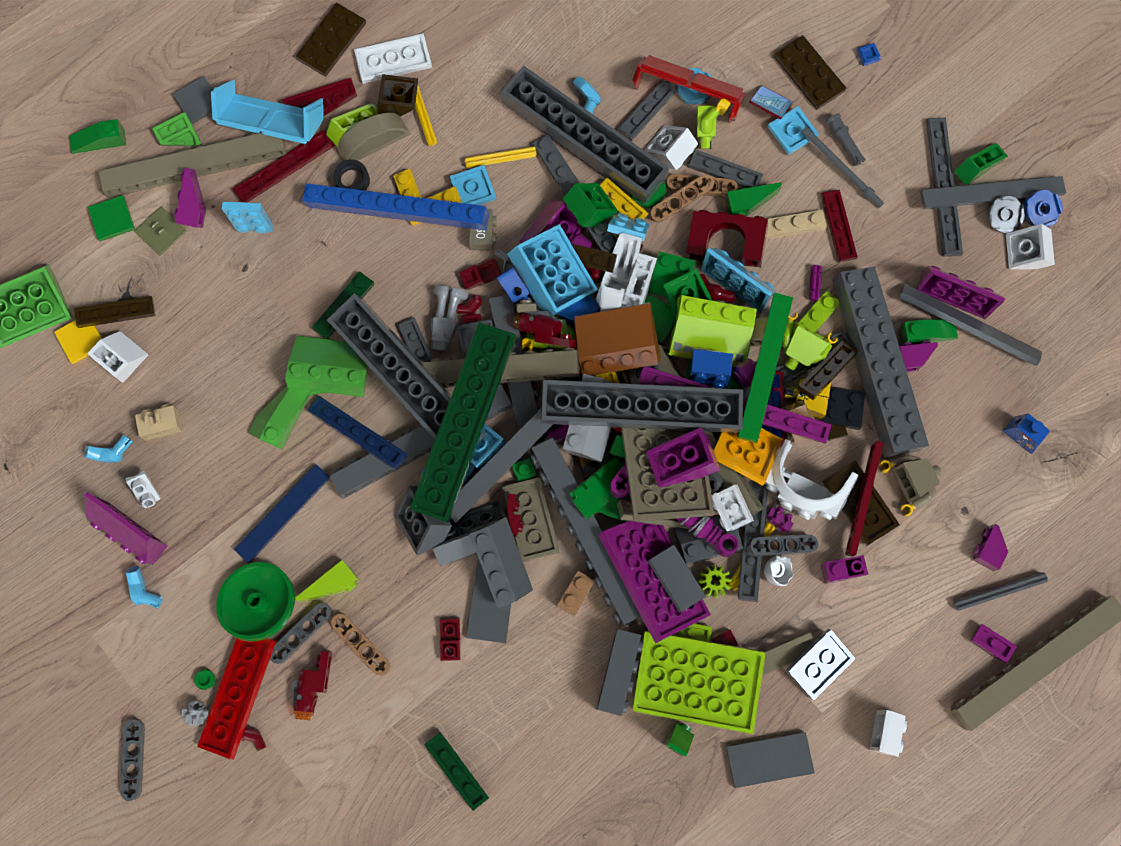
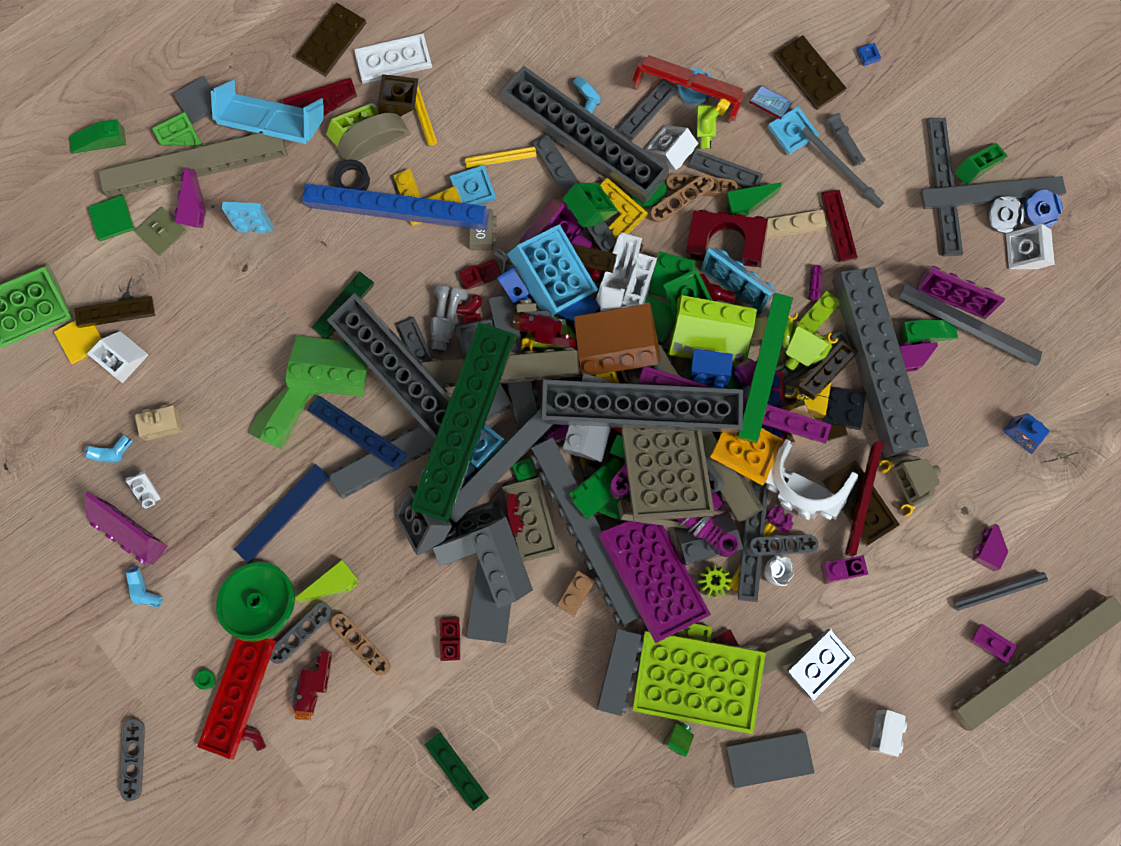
light grey gear [181,701,208,726] -> none
dark red tile [233,130,335,203] -> none
medium azure plate [607,213,650,241] -> none
magenta slope [646,428,720,488] -> none
dark grey slope [648,545,706,613] -> none
white bracket [712,485,754,531] -> none

